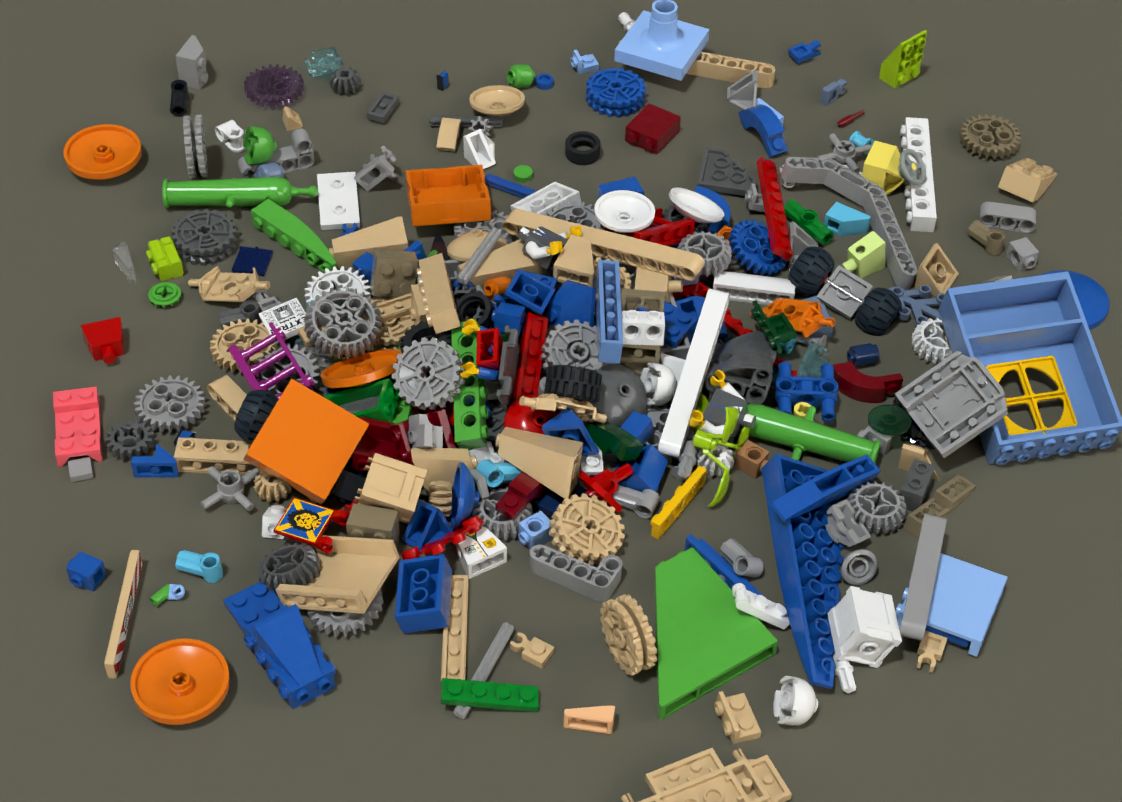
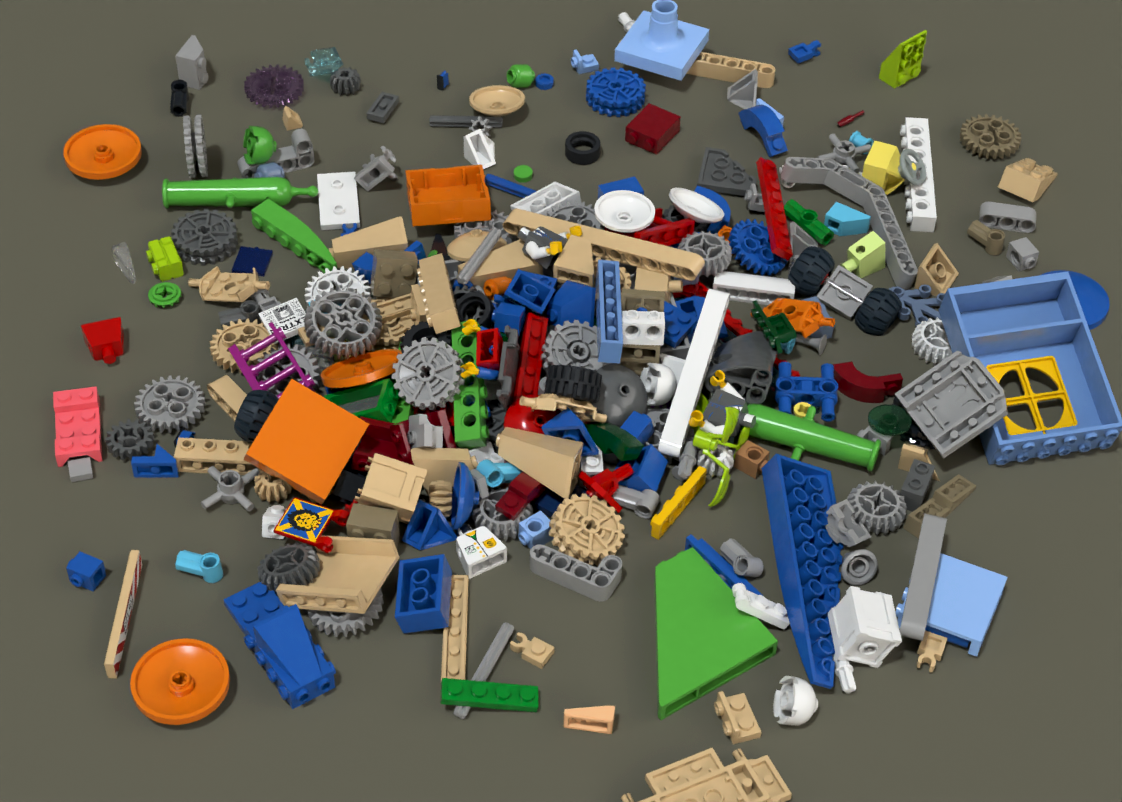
arm [149,584,185,607] -> none
white piece [215,120,246,153] -> none
red plant [401,515,484,560] -> none
tan slope [436,118,461,152] -> none
tan piece [600,594,657,675] -> none
blue slope [770,455,881,522] -> none
clear light blue hinge [796,340,829,378] -> none
sand blue plate [820,79,848,107] -> none
dark blue brick [847,343,880,367] -> none

